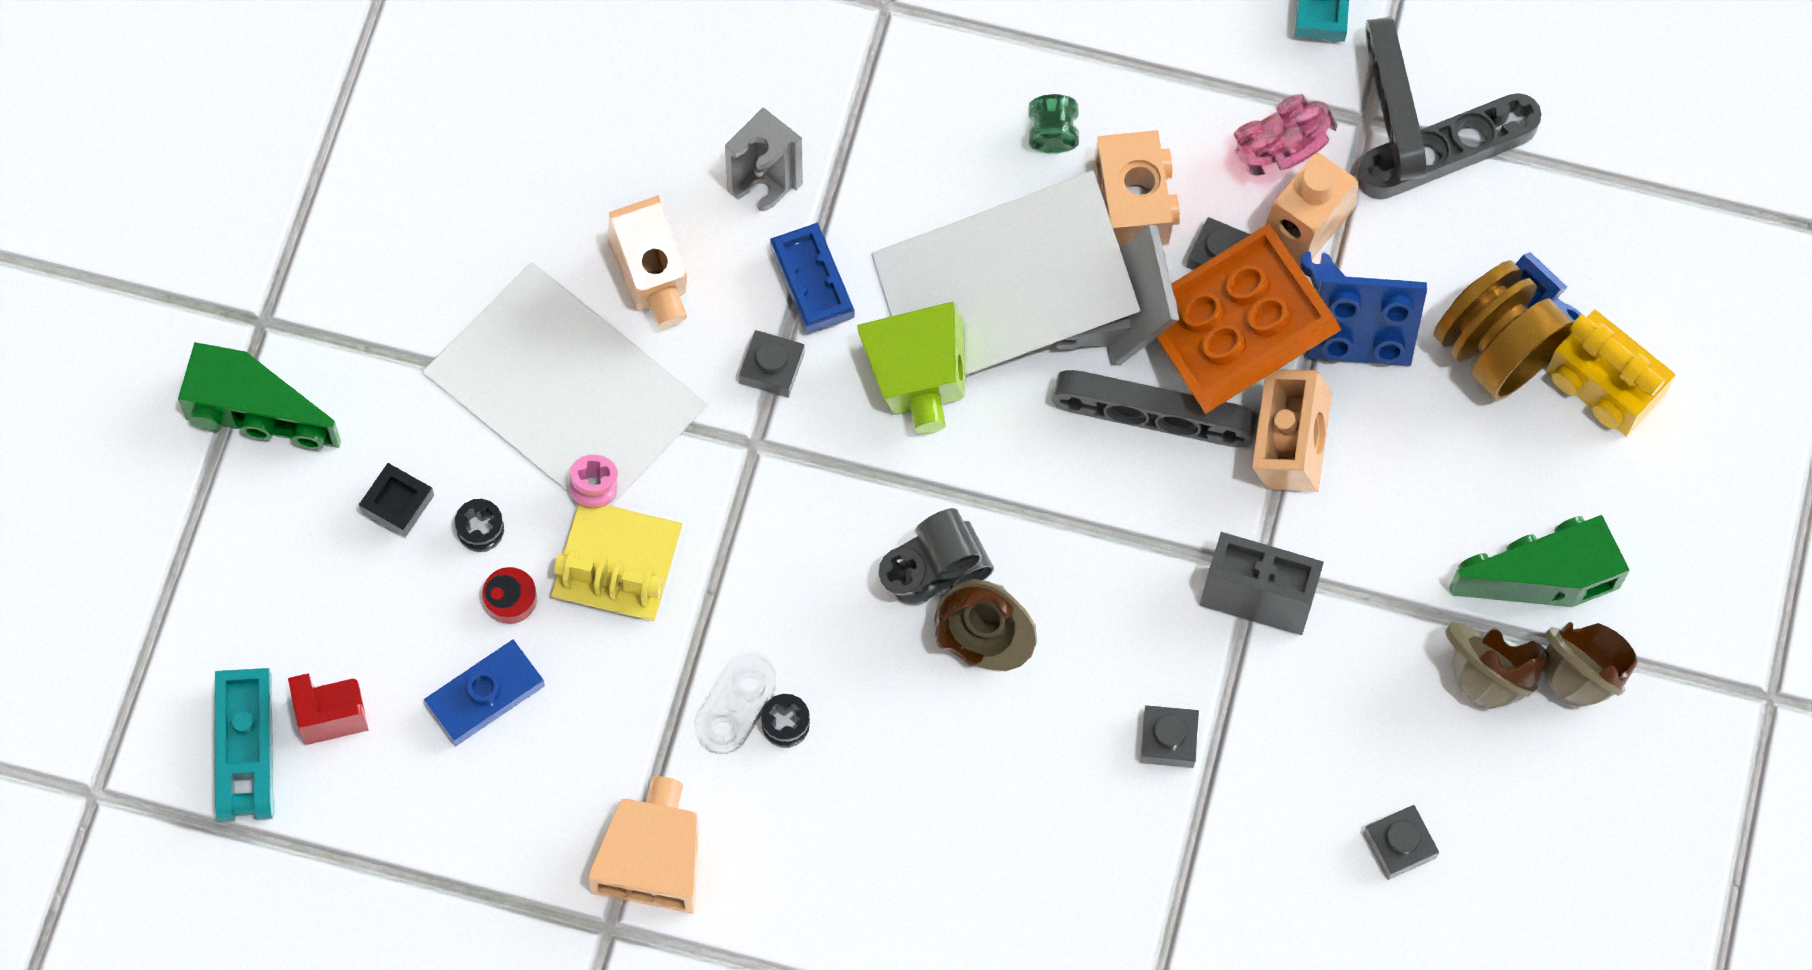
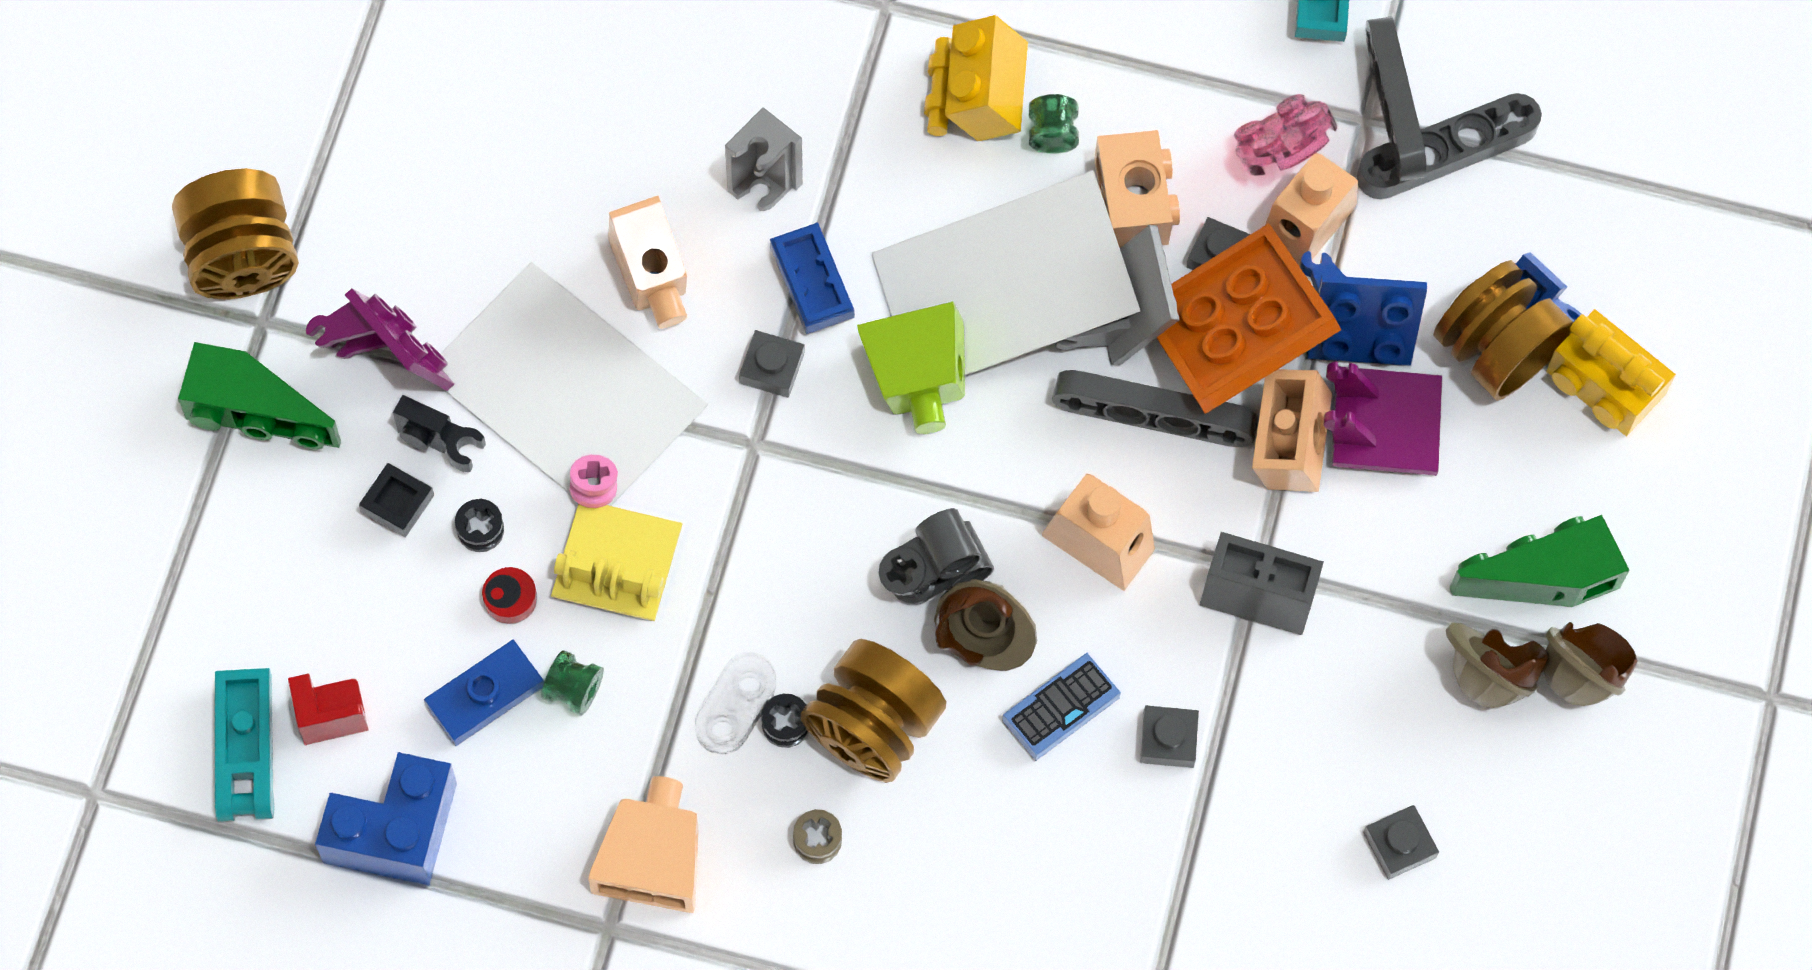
none -> pearl gold wheel [171,168,299,300]
none -> magenta plate [306,288,454,391]
none -> blue brick [315,752,457,886]
none -> black plate [393,395,486,472]
none -> clear green wheel [541,650,604,716]
none -> dark tan bush [793,809,842,864]
none -> pearl gold wheel [801,638,947,783]
none -> yellow brick [924,15,1028,141]
none -> tile [1002,653,1121,761]
none -> light nougat torso [1042,473,1155,591]
none -> magenta plate [1324,361,1442,476]

